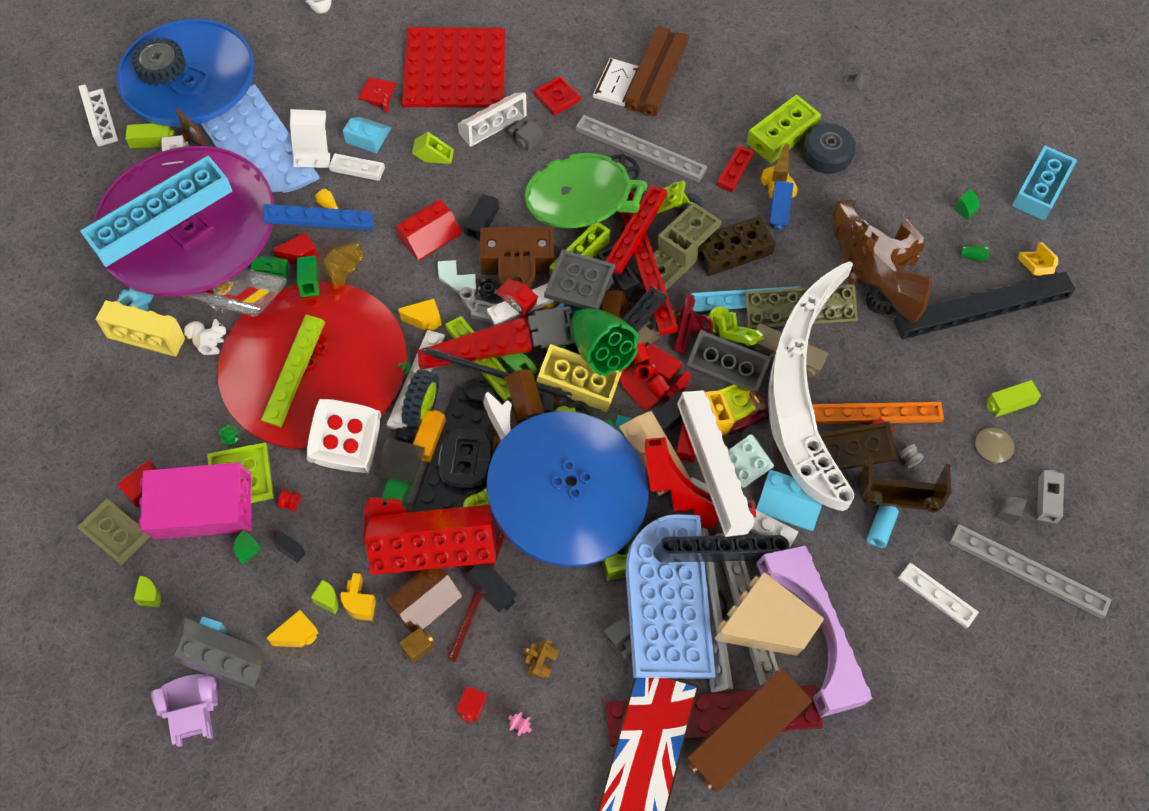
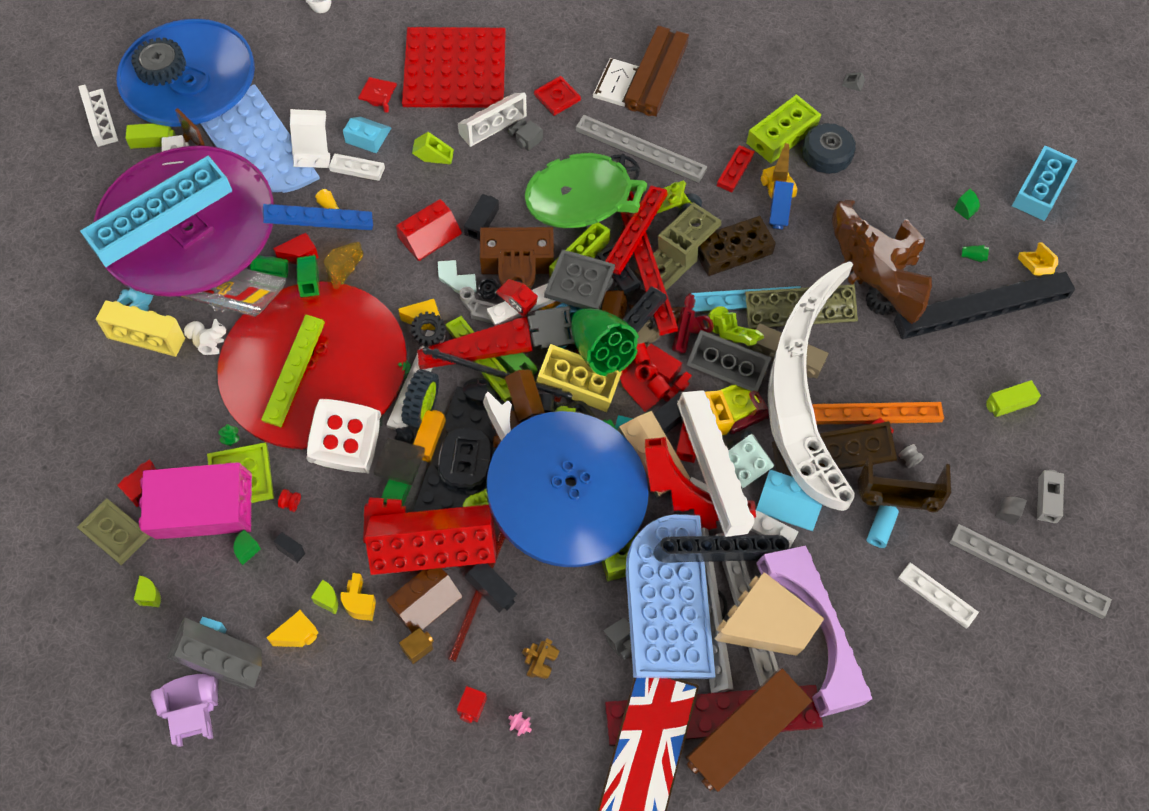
dark tan dish [975,428,1014,464] -> none
none -> black tyre [411,311,445,348]

